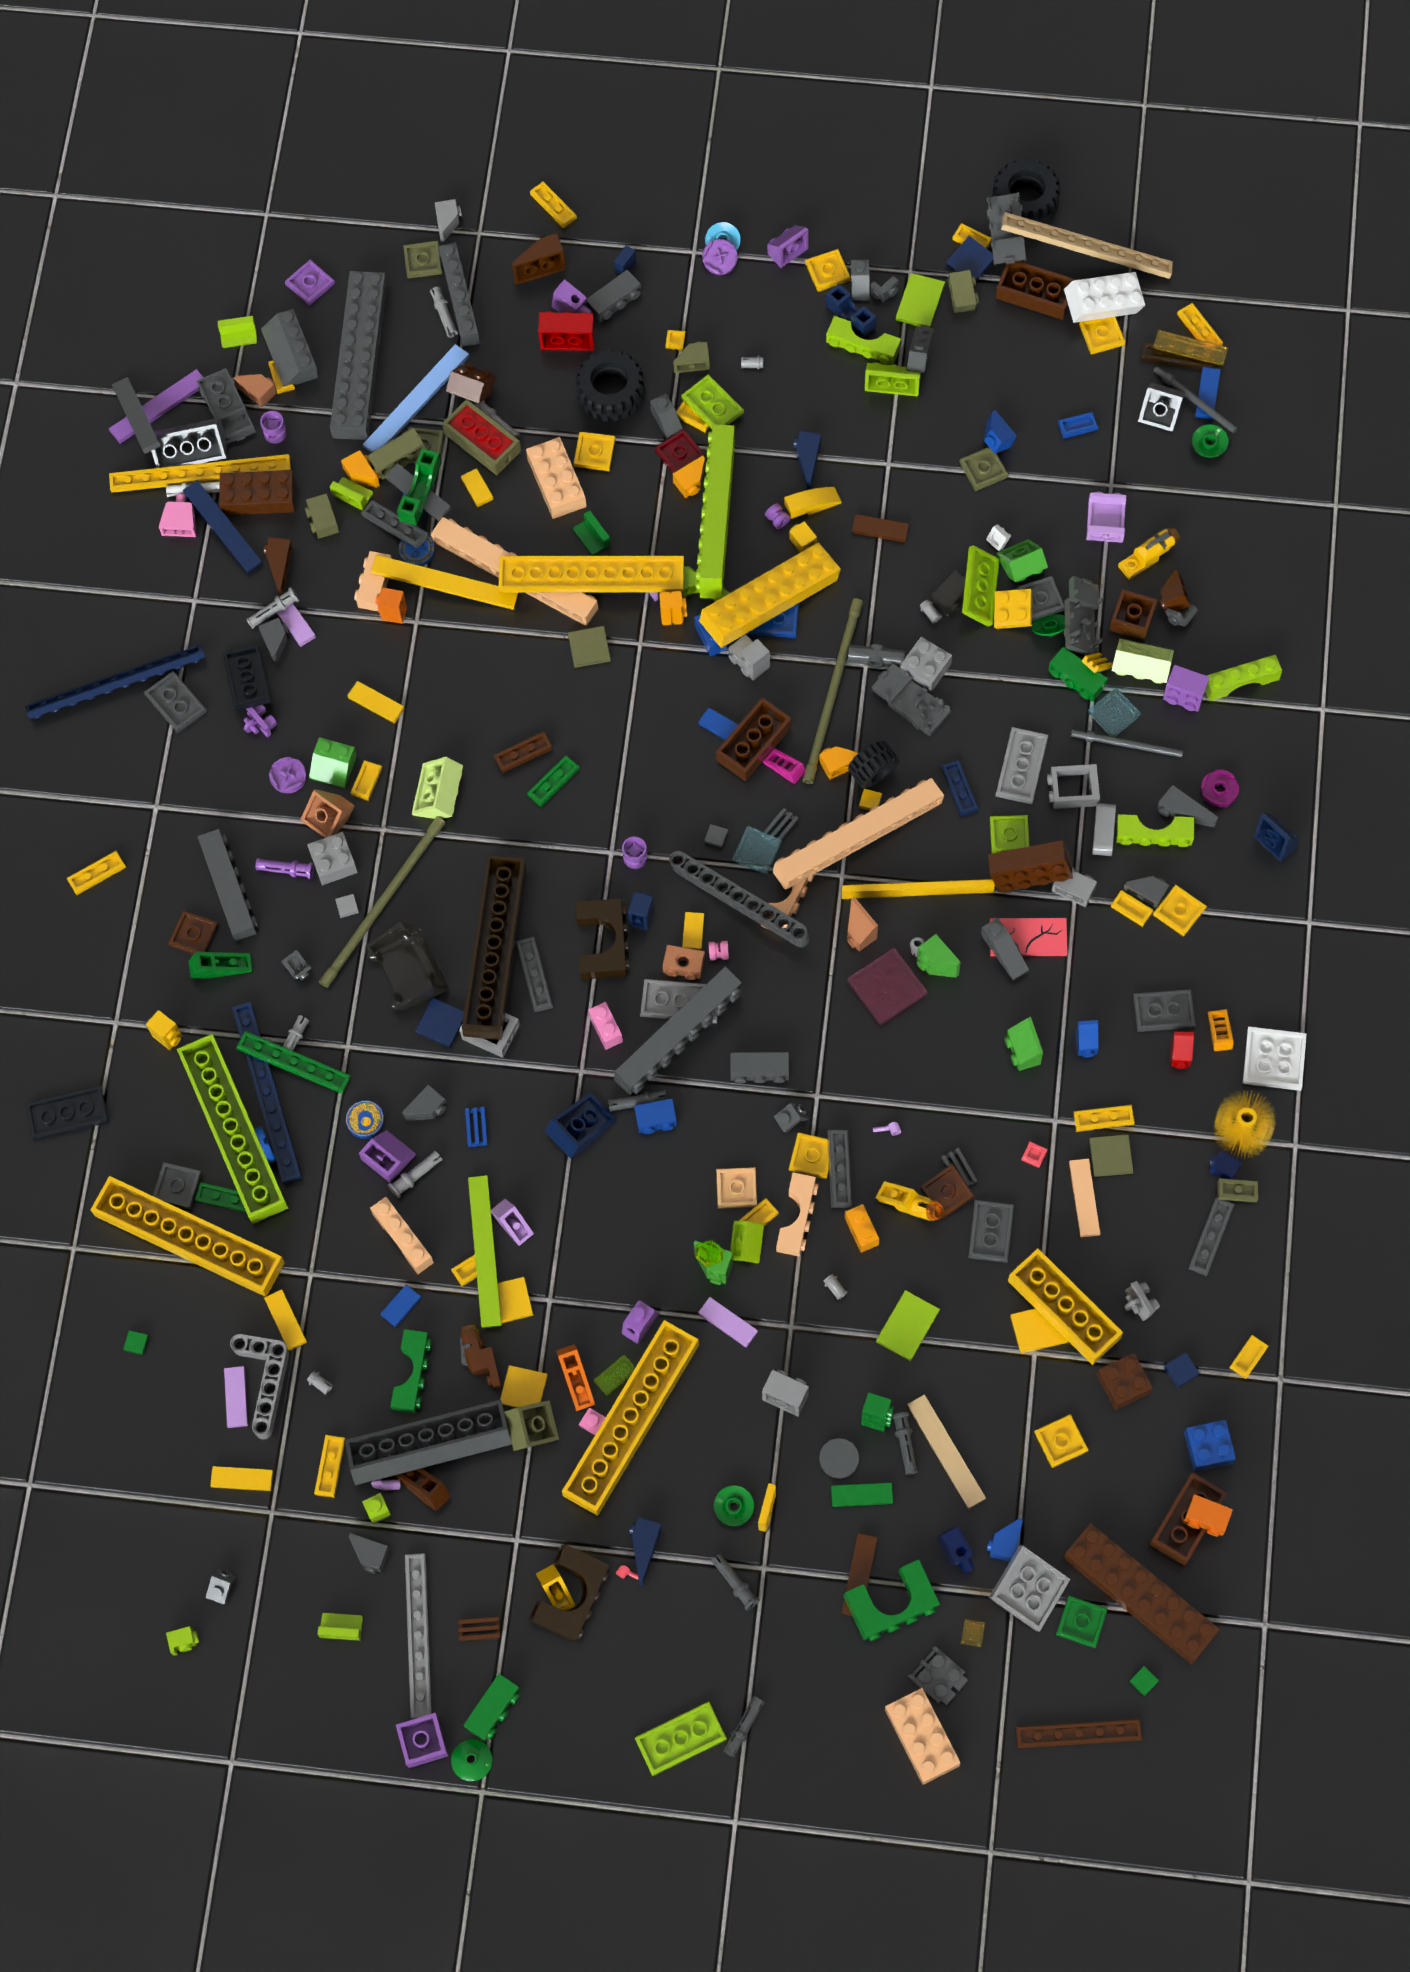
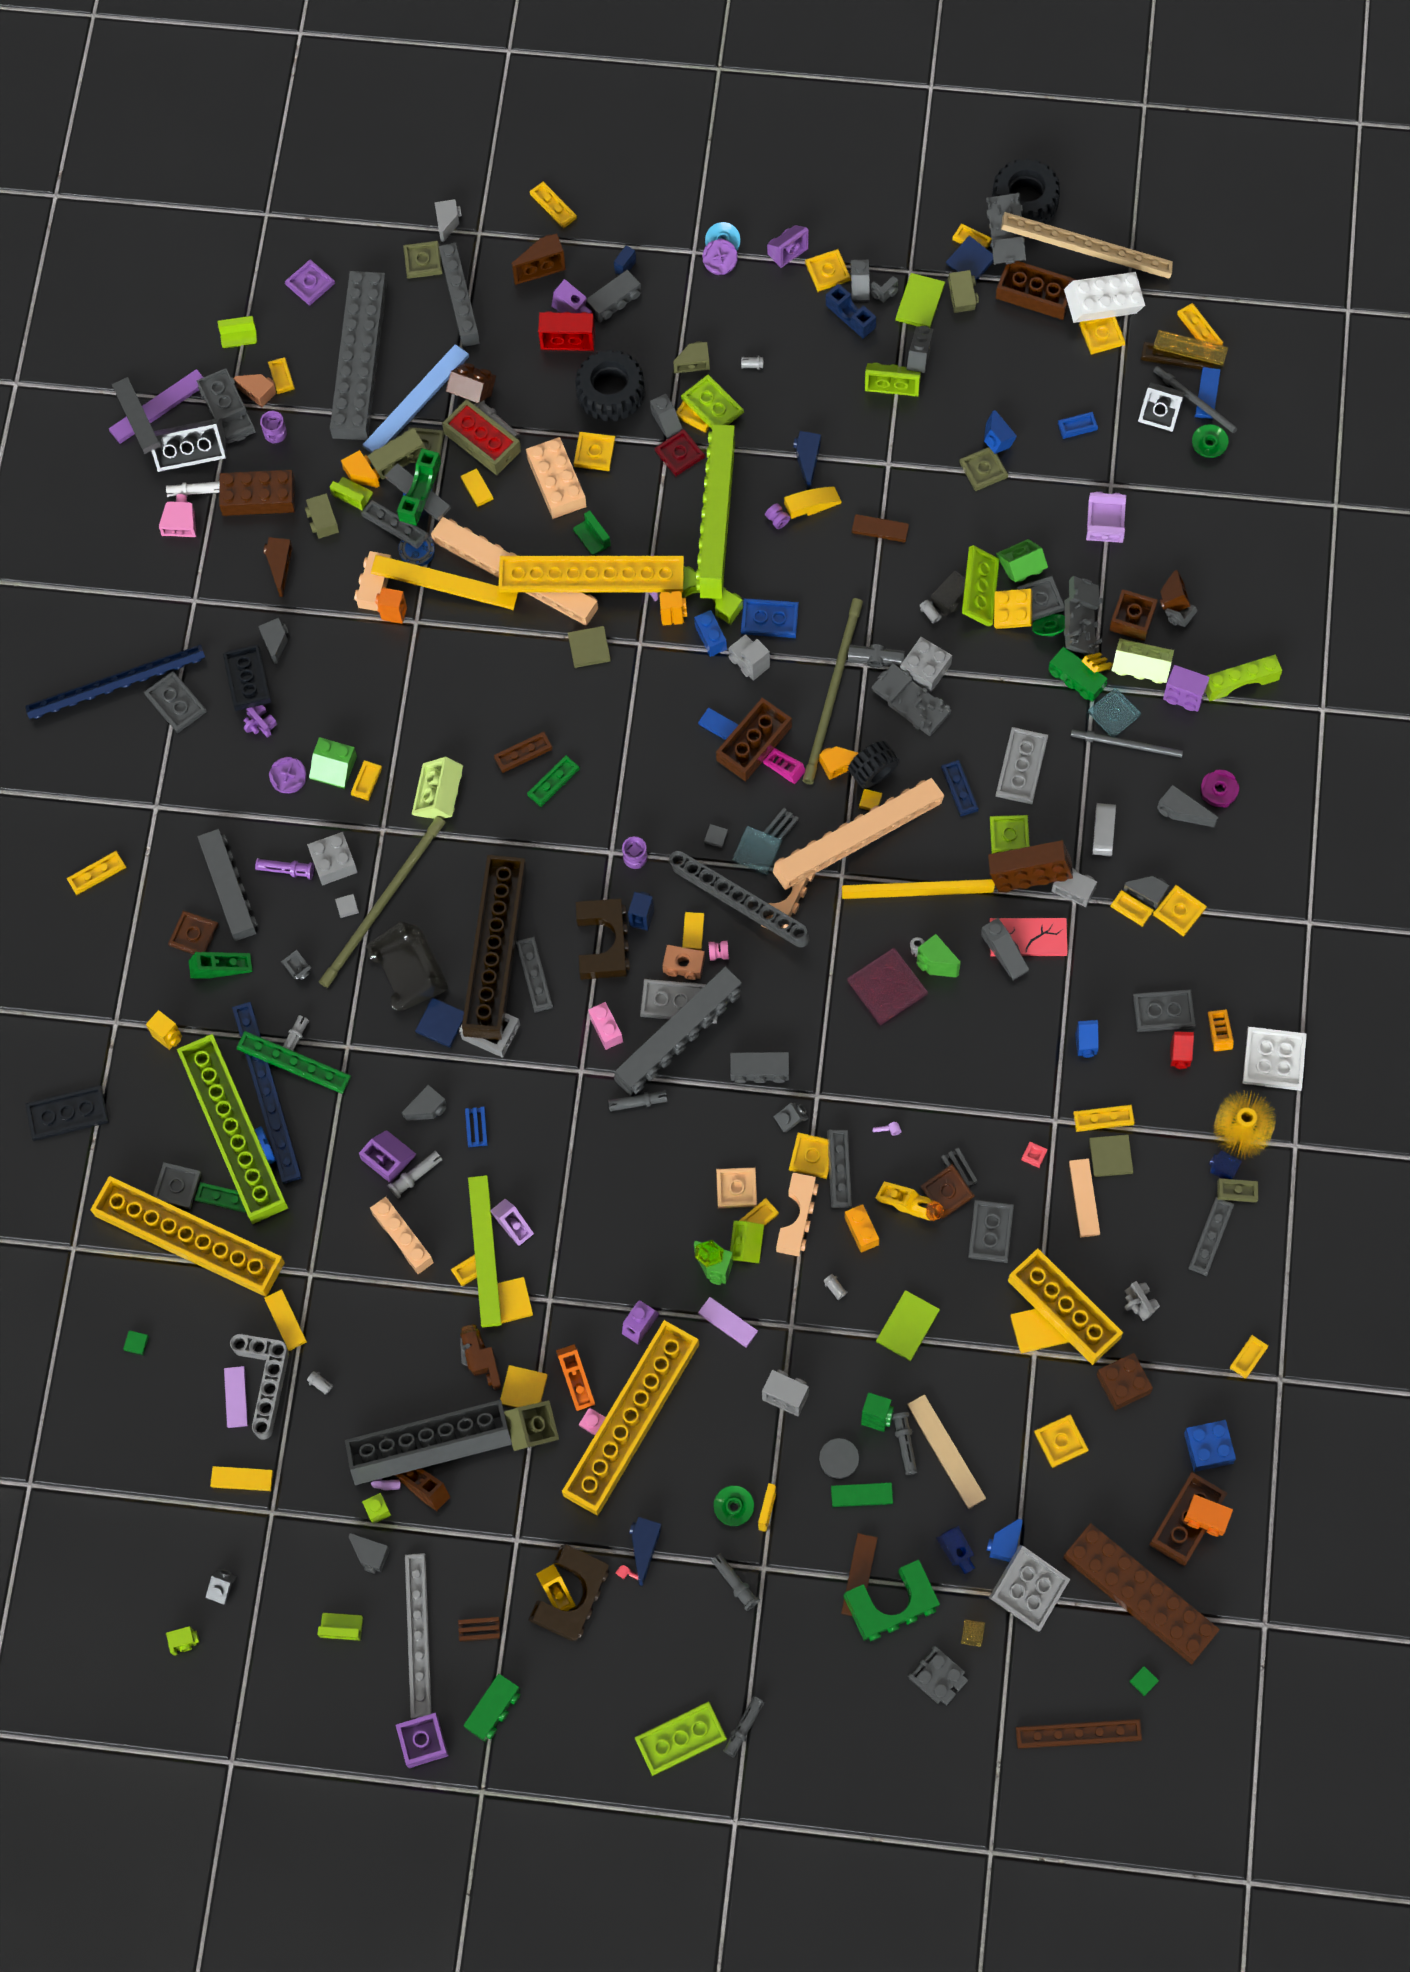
yellow plate [109,454,291,493] -> none
dark blue tile [183,480,262,574] -> none
light grey pin [246,587,300,629] -> none
dark grey slope [261,309,318,387] -> none
lavender tile [276,603,316,647] -> none
nougat slope [300,789,354,838] -> none
yellow tile [314,1435,346,1498] -> none
tile [345,1100,385,1139] -> none
yellow tile [347,681,405,724] -> none
blue tile [380,1285,421,1328] -> none
green arch [390,1329,432,1414] -> none
light grey pin [430,287,458,338] -> none
green dish [451,1739,493,1782] -> none
dark blue slope [545,1092,617,1159] -> none
clear neon green plate [594,1355,636,1396] -> none
blue brick [634,1099,677,1134] -> none
yellow tile [665,330,686,350] -> none
light orange slope [673,456,705,498] -> none
yellow brick [699,542,841,648] -> none
yellow brick [789,521,817,553] -> none
lime arch [826,316,901,365] -> none
nougat slope [847,897,878,952] -> none
light nougat brick [885,1688,961,1785] -> none
white tile [986,524,1011,551] -> none
bright green slope [1004,1017,1043,1071] -> none
light grey window [1047,764,1100,809] -> none
green tile [1056,1596,1108,1649] -> none
lime arch [1116,814,1194,847] -> none
yellow plate [1118,527,1180,580] -> none
dark blue piece [1164,1353,1200,1389] -> none
dark blue slope [1254,812,1300,862] -> none

